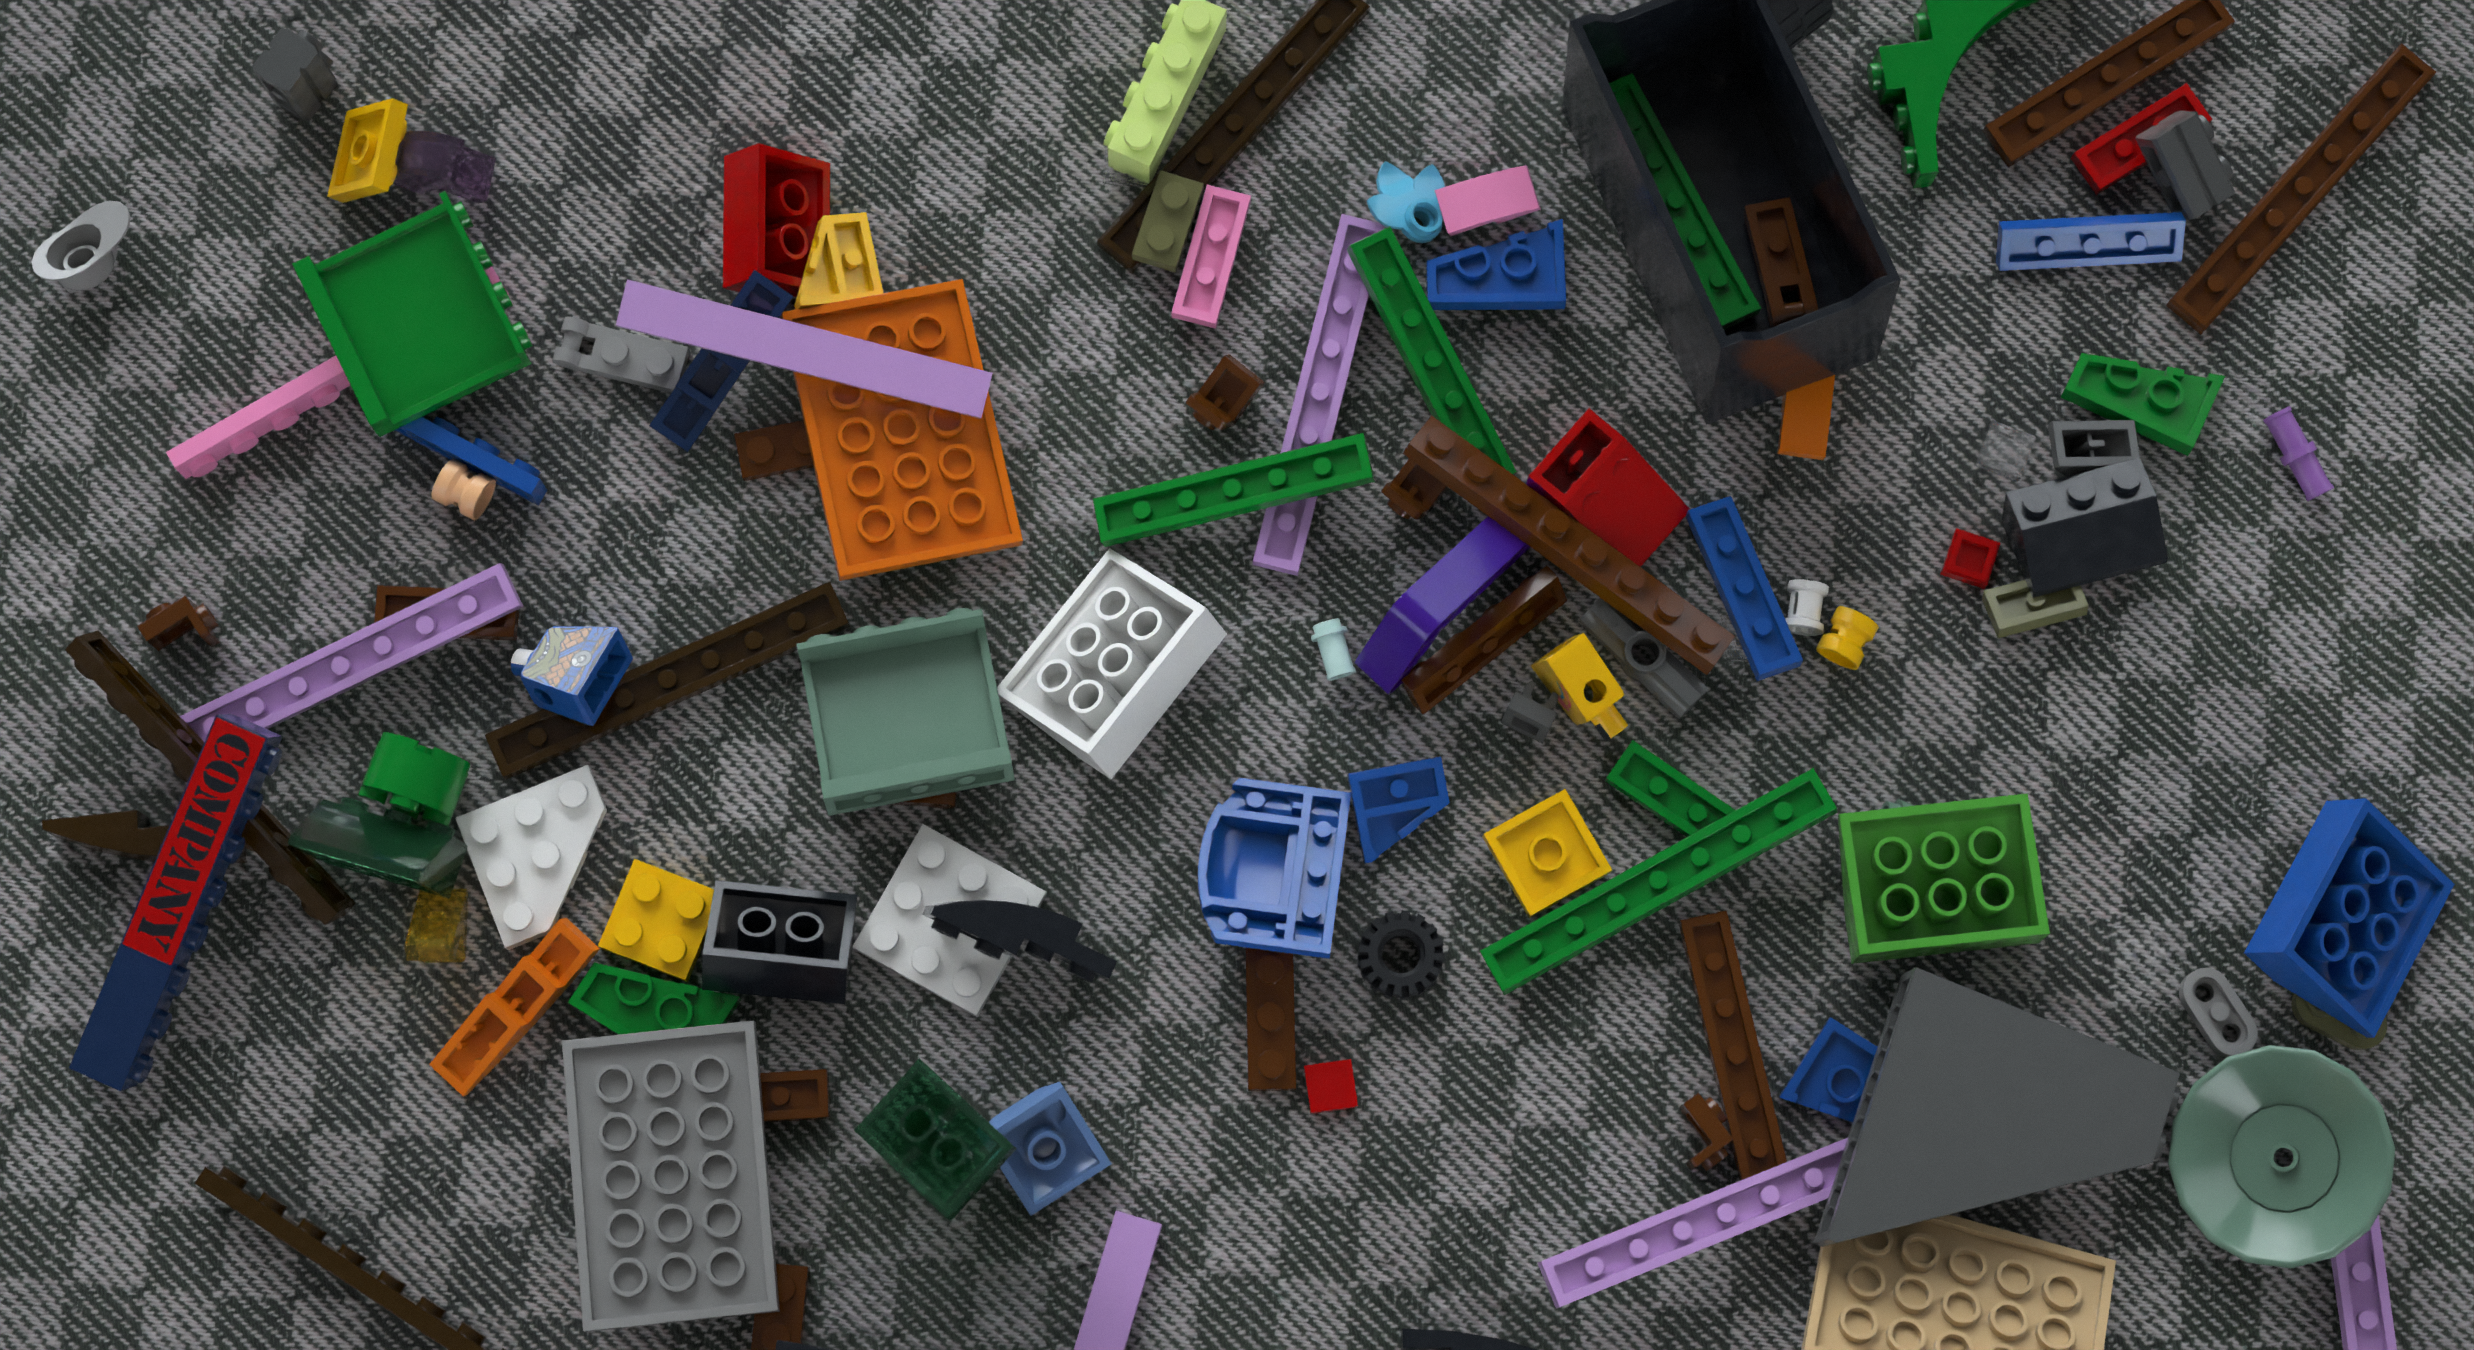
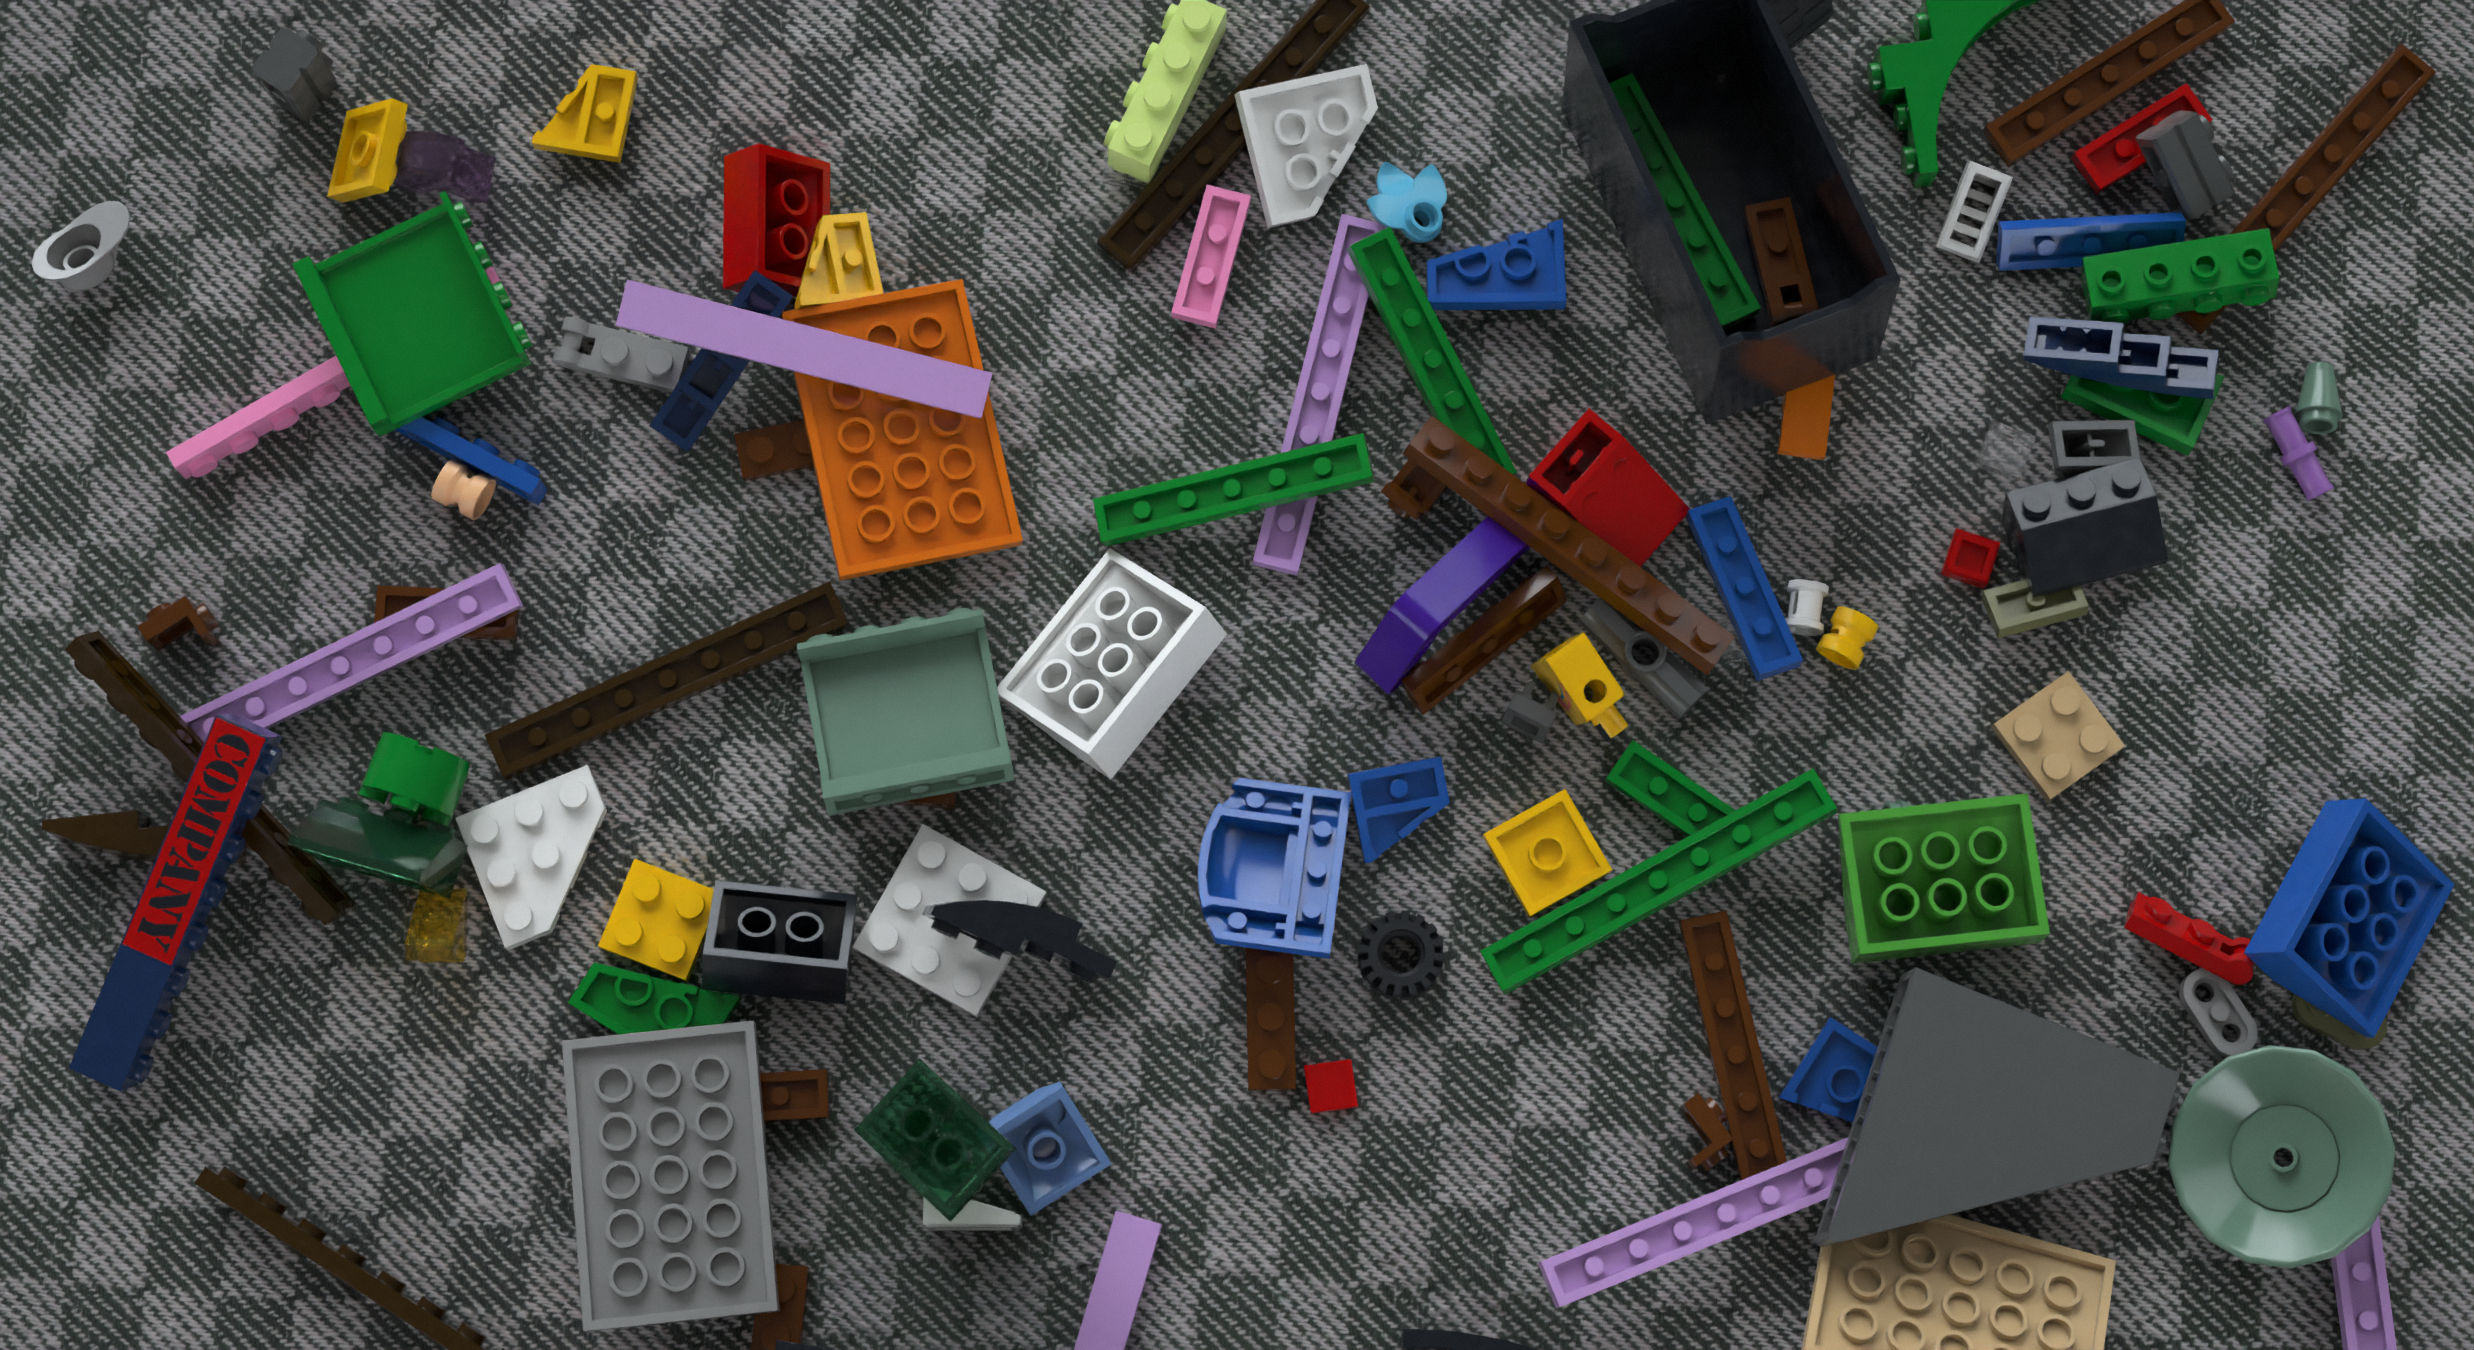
orange slope [429,918,600,1097] -> none
blue torso [511,626,633,726] -> none
olive plate [1132,170,1204,273] -> none
reddish brown bracket [1186,354,1265,430] -> none
light aqua pin [1311,618,1356,681] -> none
bright pink slope [1435,165,1541,236] -> none
none -> yellow wing [532,64,638,163]
none -> white slope [923,1188,1022,1231]
none -> white plate [1234,64,1378,228]
none -> white slope [1935,161,2013,263]
none -> tan plate [1991,671,2125,802]
none -> dark blue slope [2023,316,2219,399]
none -> green brick [2081,228,2279,324]
none -> red plate [2124,892,2254,985]
none -> sand green cone [2295,362,2343,434]

